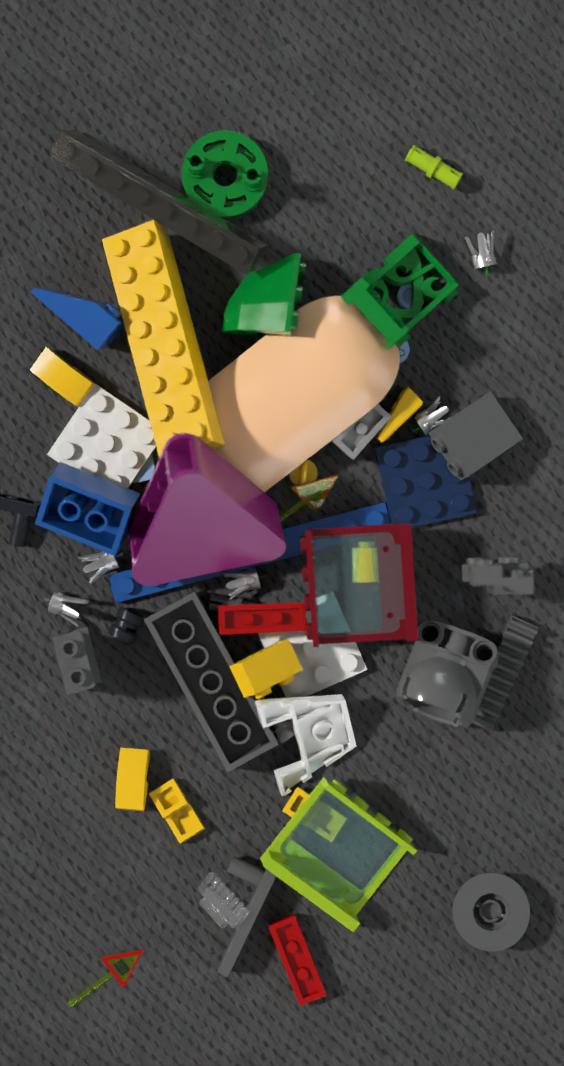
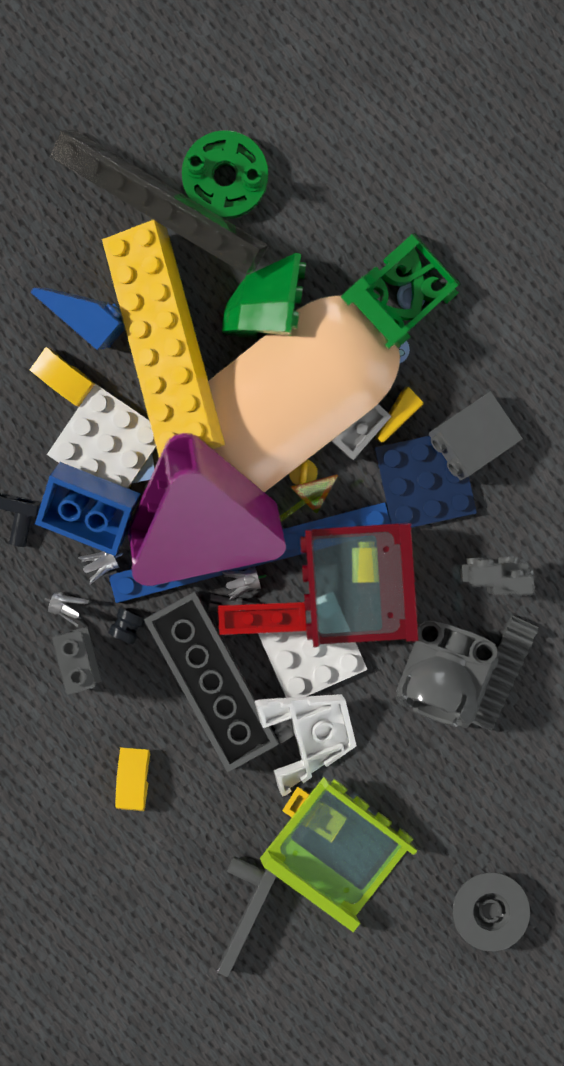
piece [68,949,144,1007] -> none
yellow slope [149,779,206,844] -> none
clear piece [198,872,250,928] -> none
yellow brick [229,638,303,699] -> none
red plate [268,913,327,1006] -> none
lime pin [405,144,463,190] -> none
flat silver piece [412,396,450,436] -> none
flat silver piece [465,231,497,276] -> none

